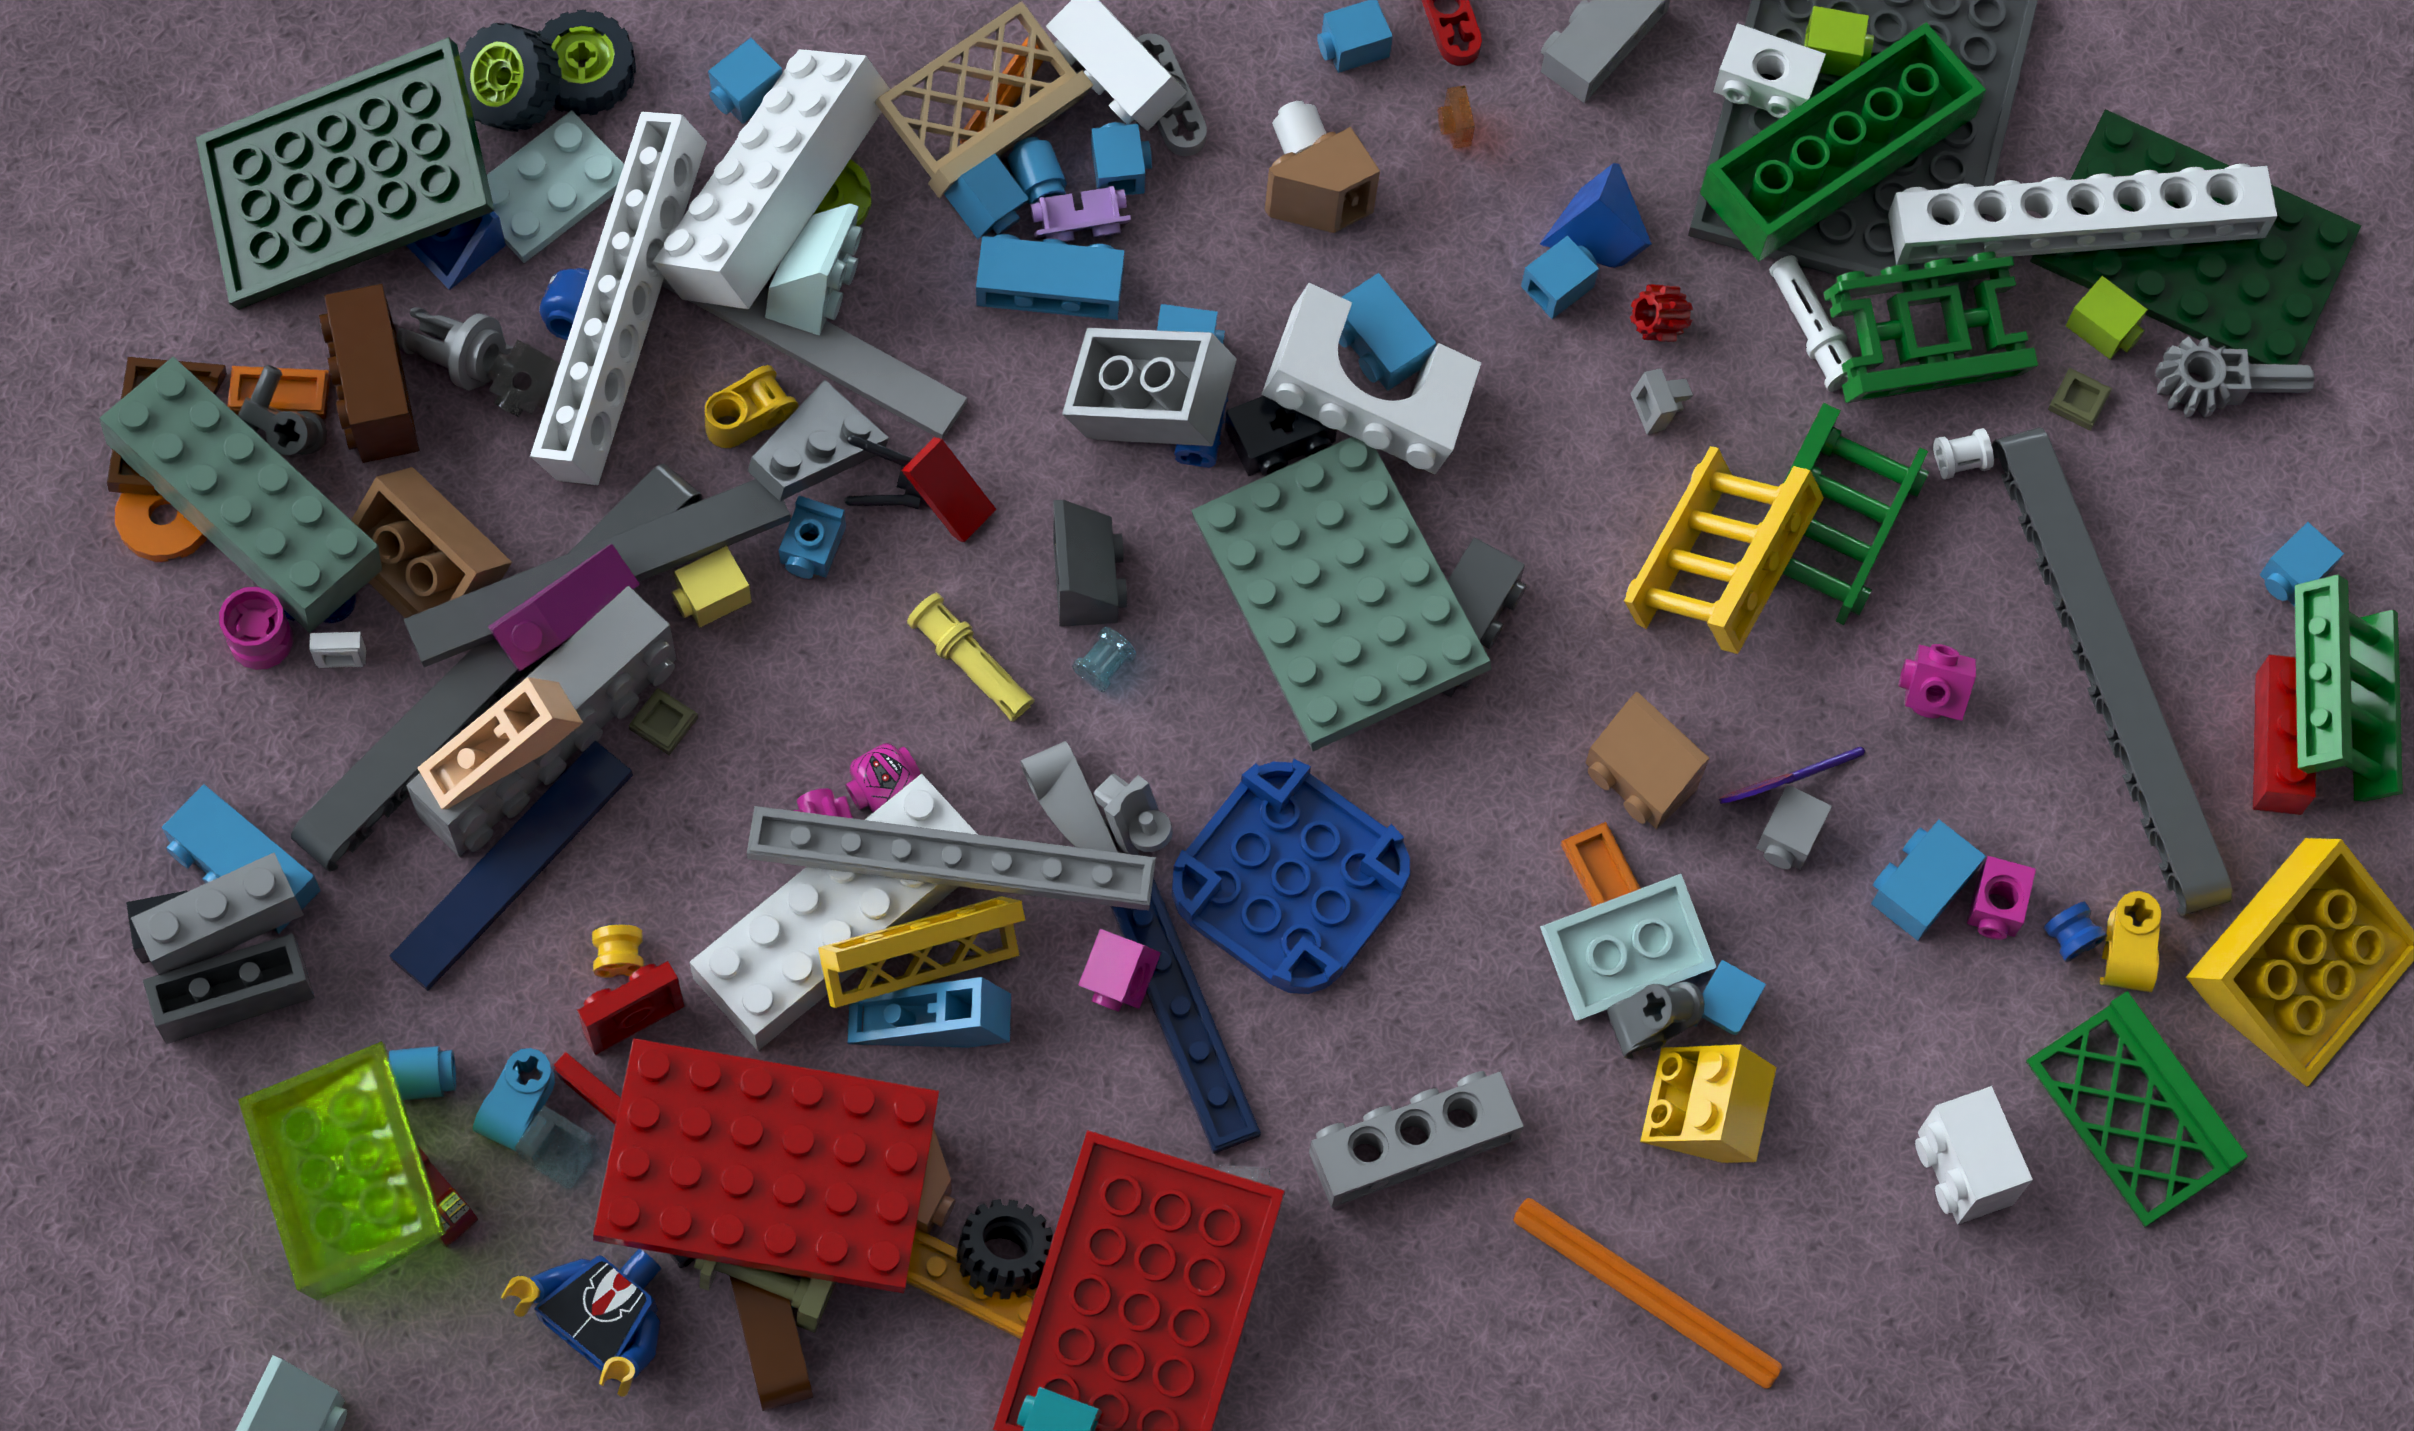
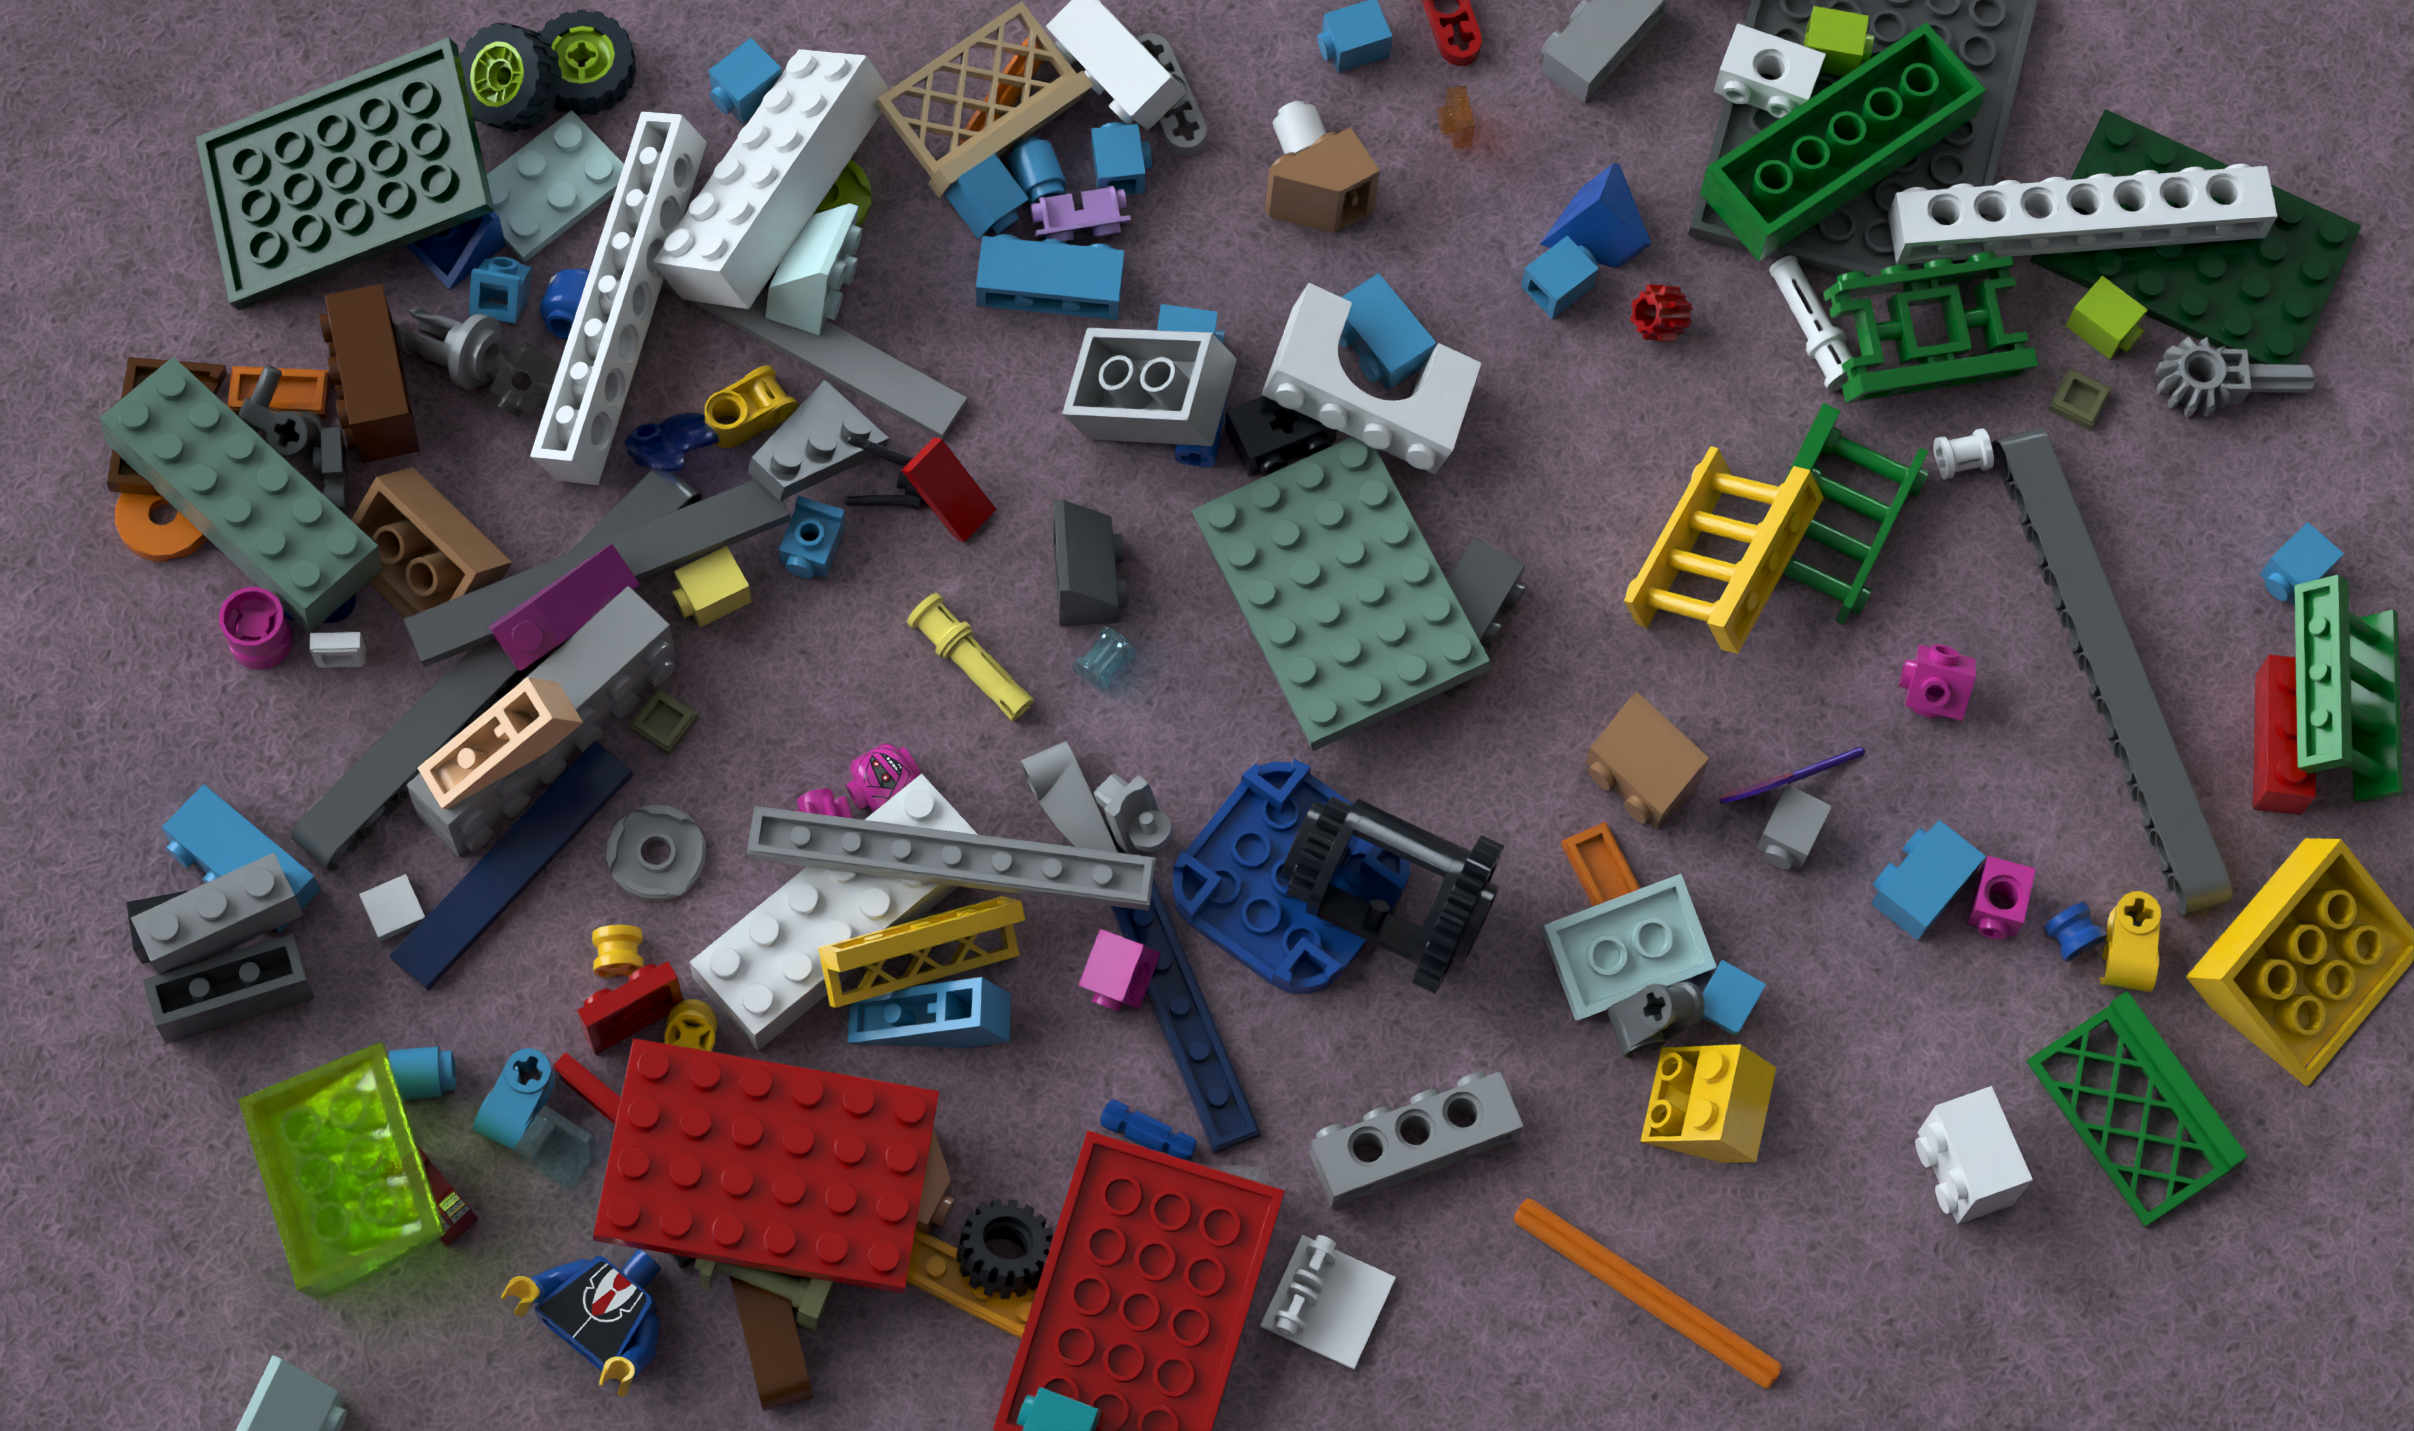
light grey tile [1630,369,1693,435] -> none
none -> dark grey plate [313,427,349,518]
none -> white tile [359,874,425,942]
none -> dark azure brick [469,257,532,324]
none -> light grey tile [606,805,707,902]
none -> clear blue plate [625,412,719,471]
none -> yellow wheel [665,999,717,1051]
none -> blue axle [1100,1099,1197,1161]
none -> white hinge [1260,1235,1396,1370]
none -> black piece [1280,796,1504,994]

